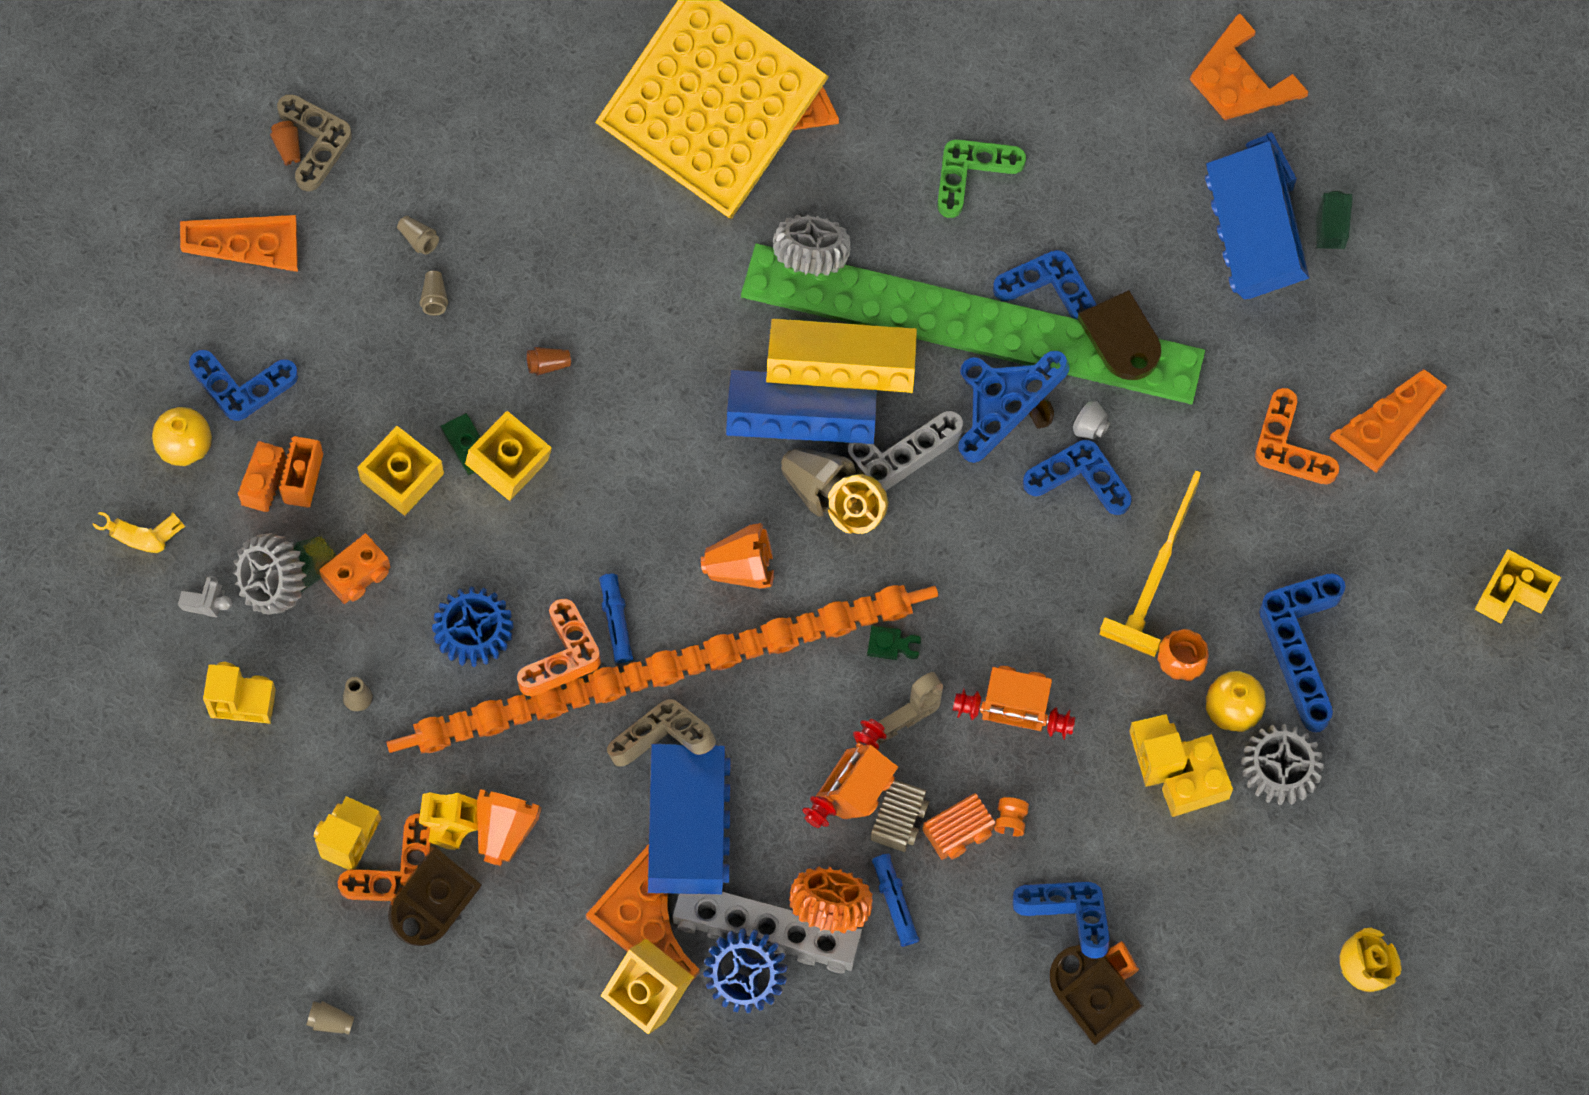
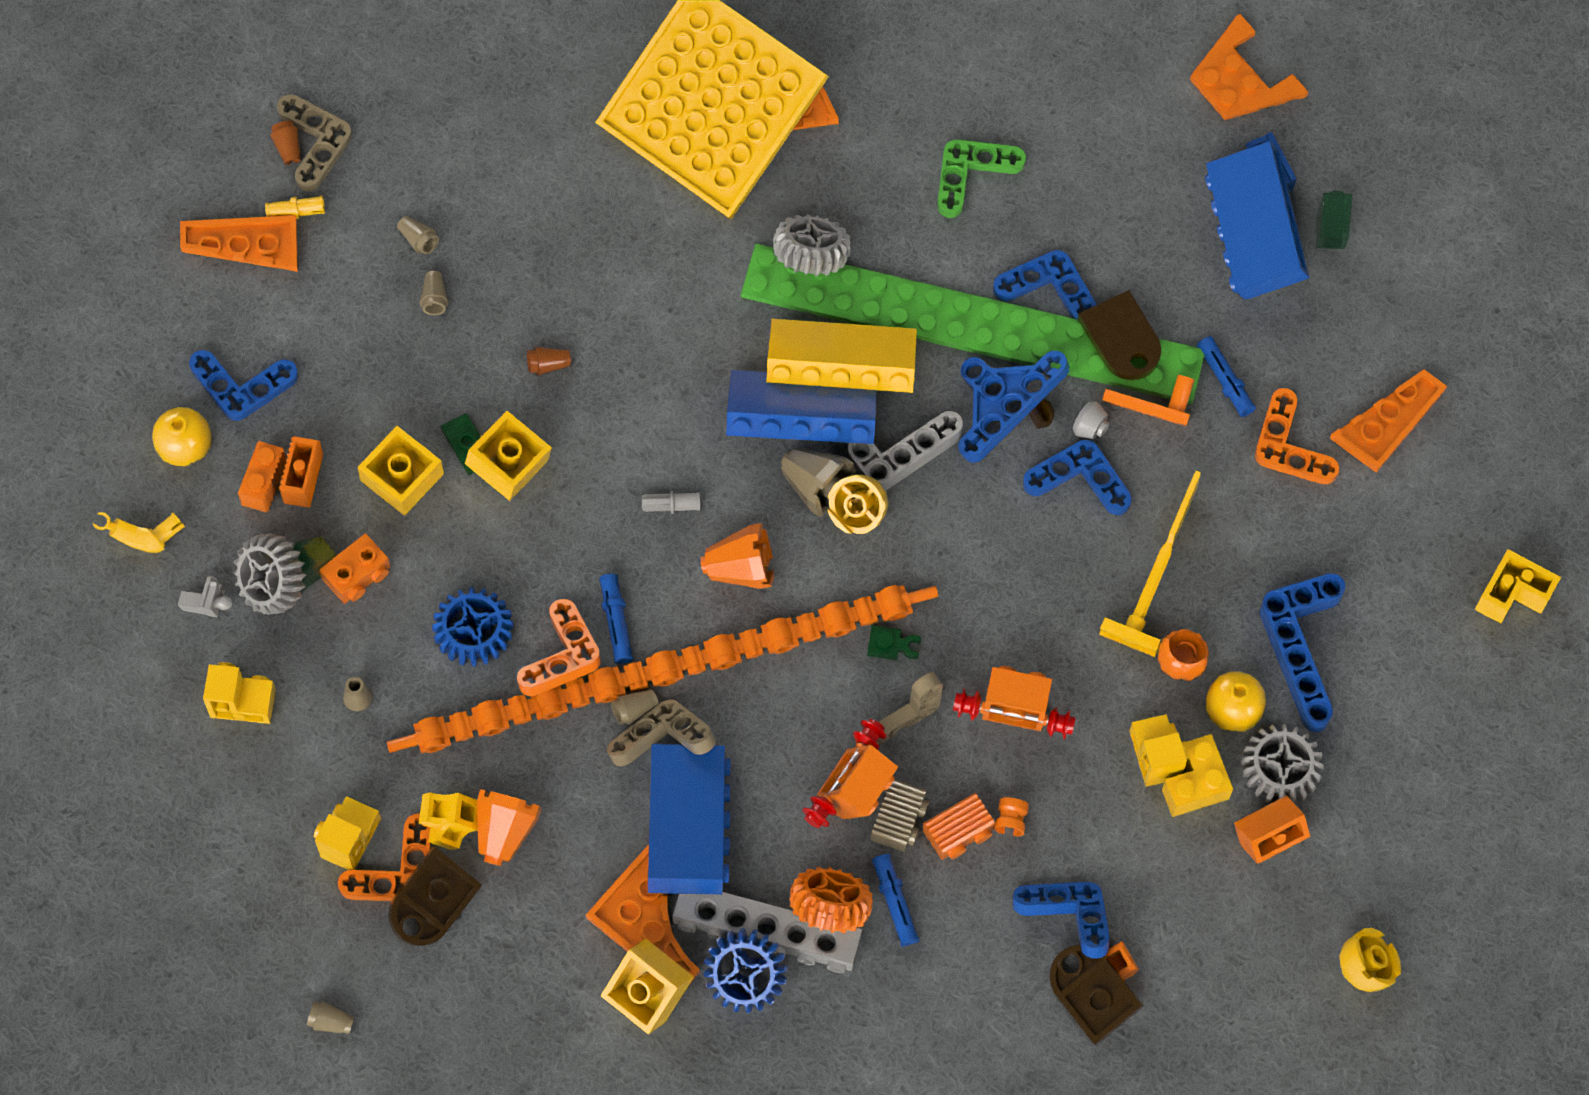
none -> yellow pin [265,195,325,220]
none -> dark tan cone [611,689,658,725]
none -> light grey axle [642,491,700,514]
none -> orange piece [1102,375,1195,427]
none -> blue pin [1197,336,1256,417]
none -> orange brick [1234,796,1311,864]

